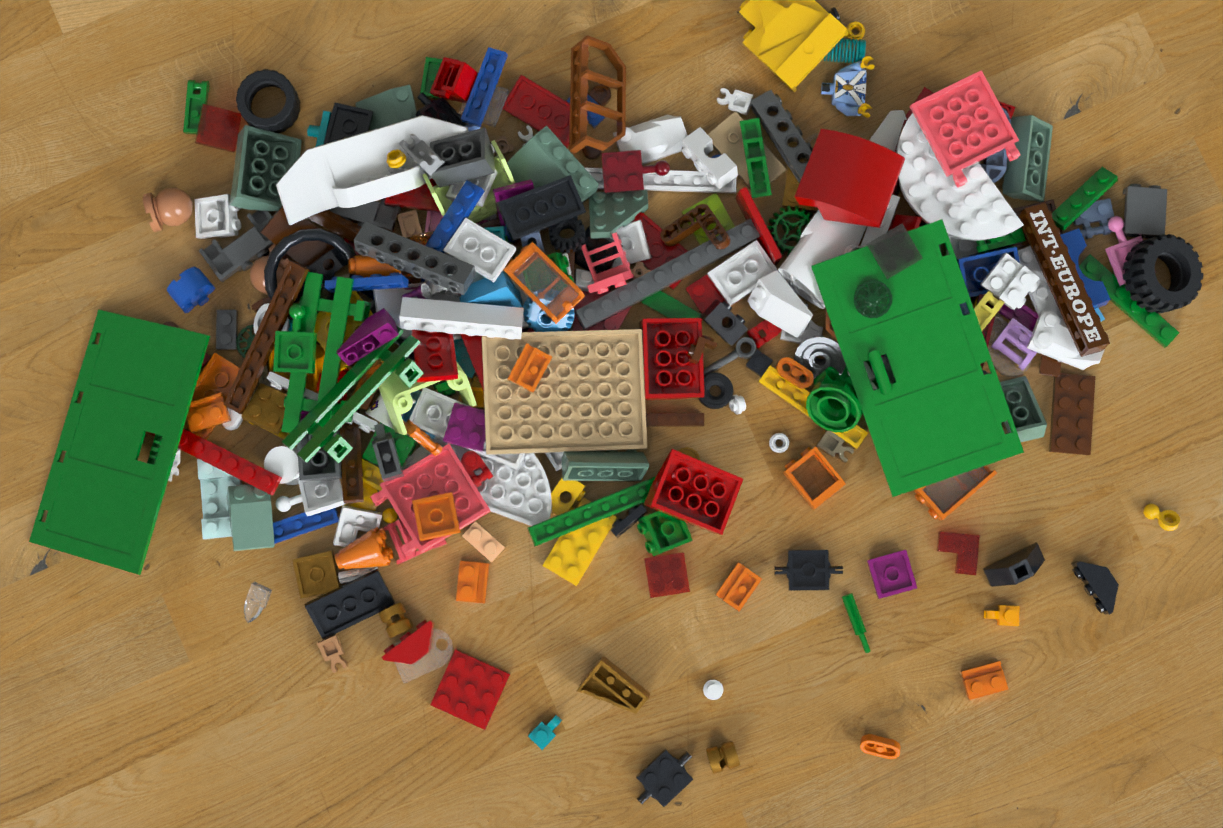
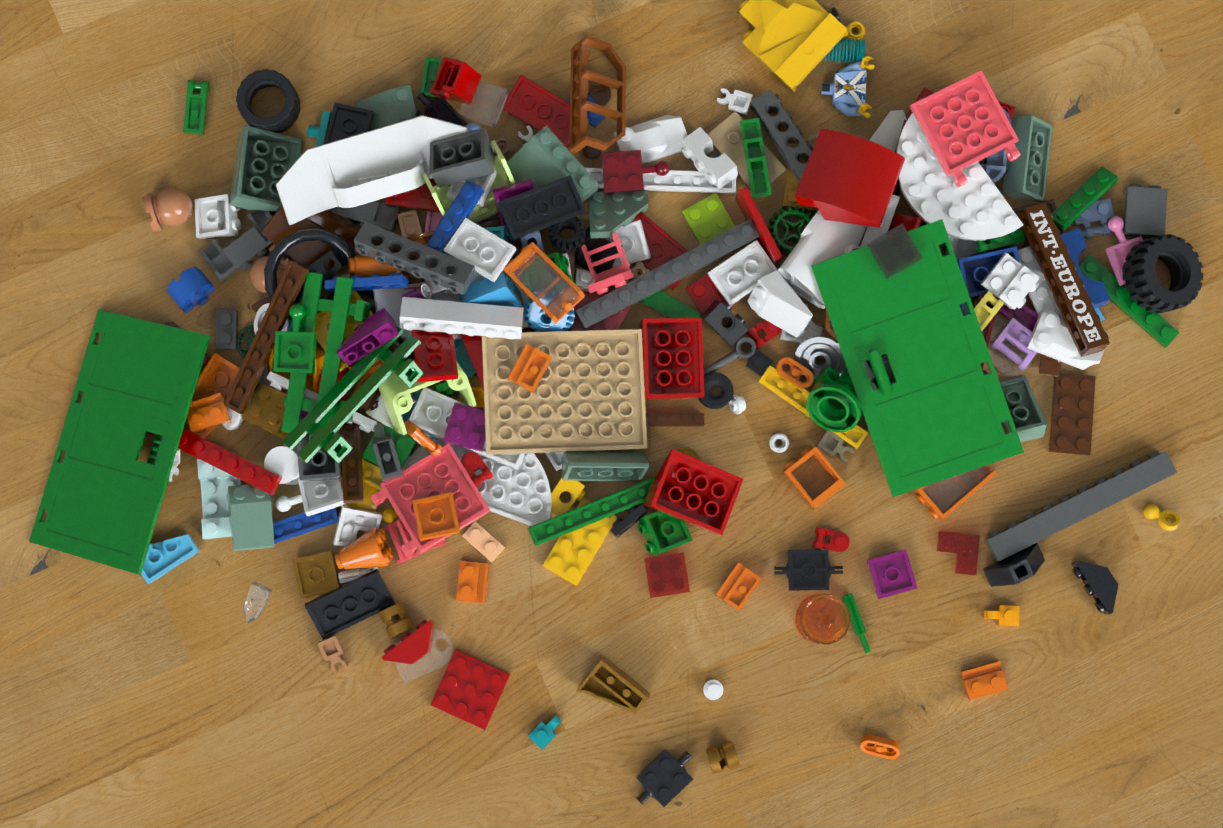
clear red plate [195,104,241,153] -> none
yellow plate [387,149,407,168] -> none
light grey hinge [399,134,444,176] -> none
blue plate [461,47,508,127] -> none
reddish brown beam [660,204,731,250] -> none
reddish brown bracket [687,335,718,364] -> none
dark green wheel [854,280,892,318] -> none
none -> medium azure wing [141,534,200,584]
none -> clear orange piece [795,594,850,645]
none -> red plate [812,527,850,552]
none -> dark grey brick [984,450,1177,562]

